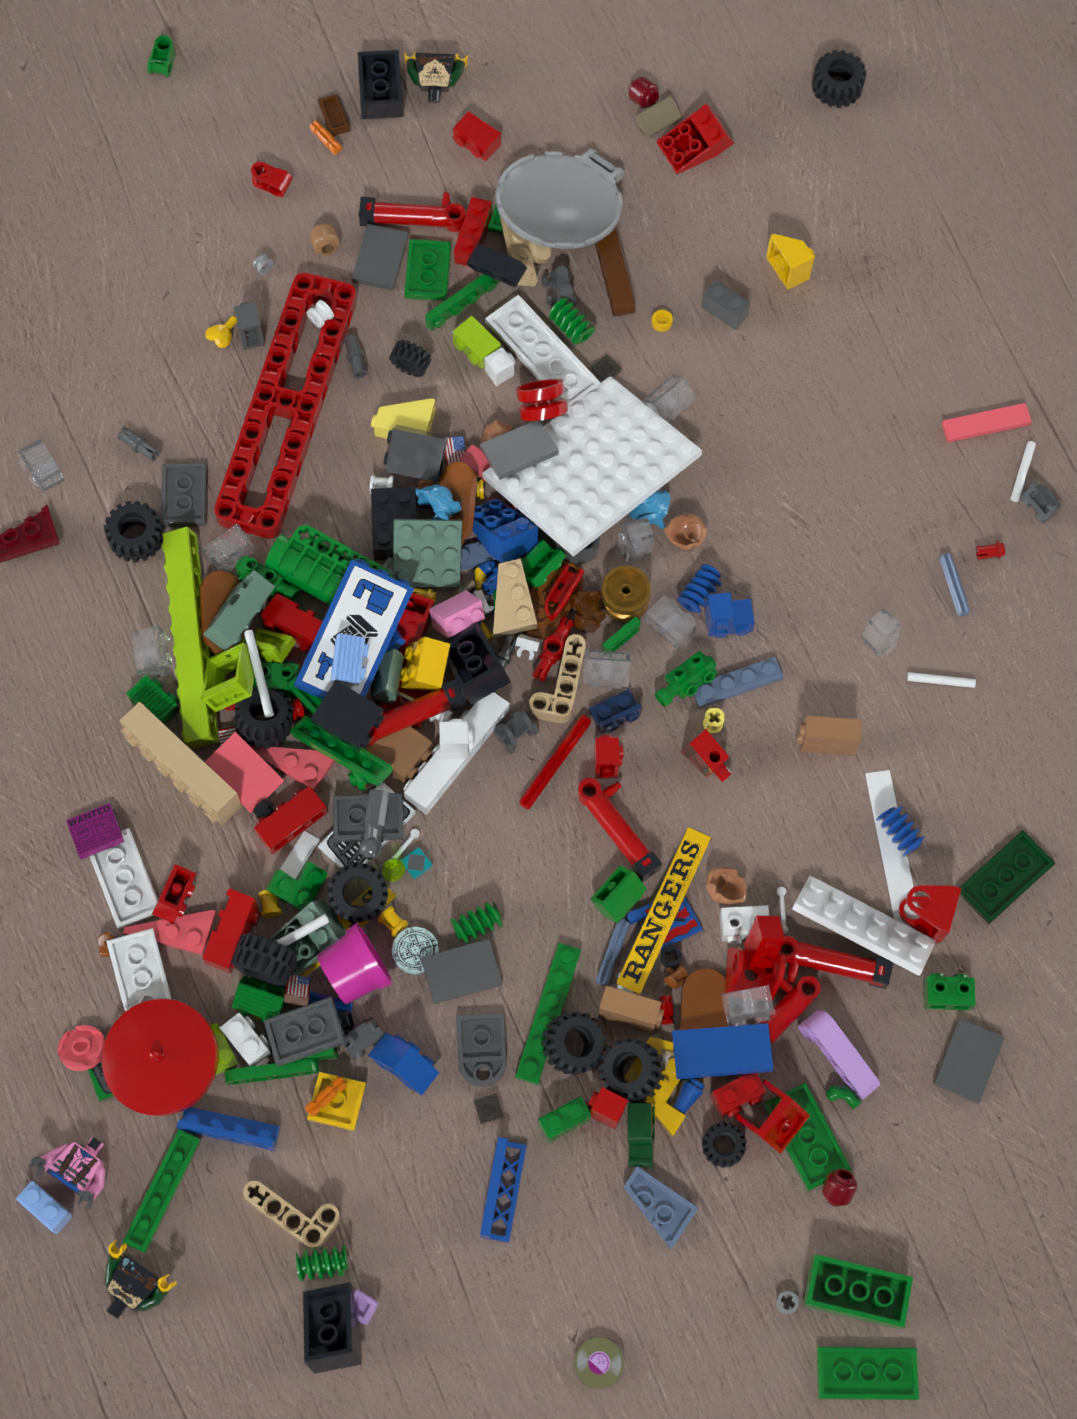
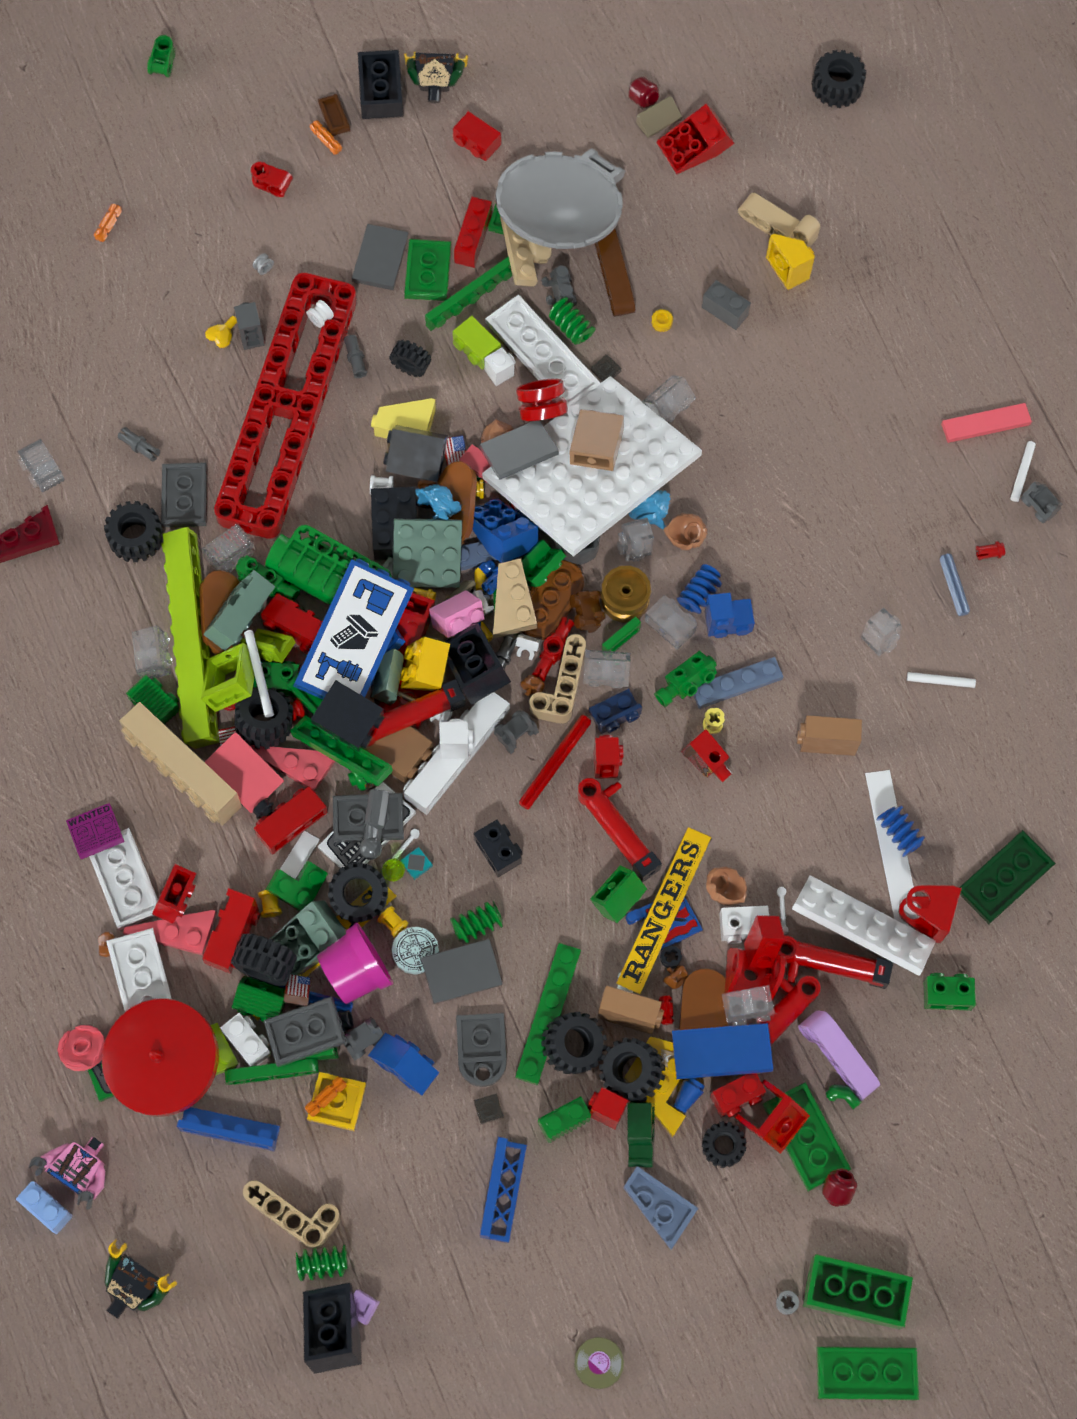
green plate [122,1129,201,1254] -> none
white bar [276,914,330,946] -> none
medium nougat head [310,224,340,256] -> none
light blue brick [330,634,369,686] -> none
red piece [359,192,465,232] -> none
black beam [466,244,527,287] -> none
red piece [544,564,585,621] -> none
sand blue axle [596,919,630,986] -> none
dark grey tile [933,1018,1005,1104] -> none
none -> orange axle [94,203,122,242]
none -> black brick [473,820,523,877]
none -> dark orange piece [520,675,545,696]
none -> medium nougat brick [569,409,624,471]
none -> tan beam [738,193,820,247]

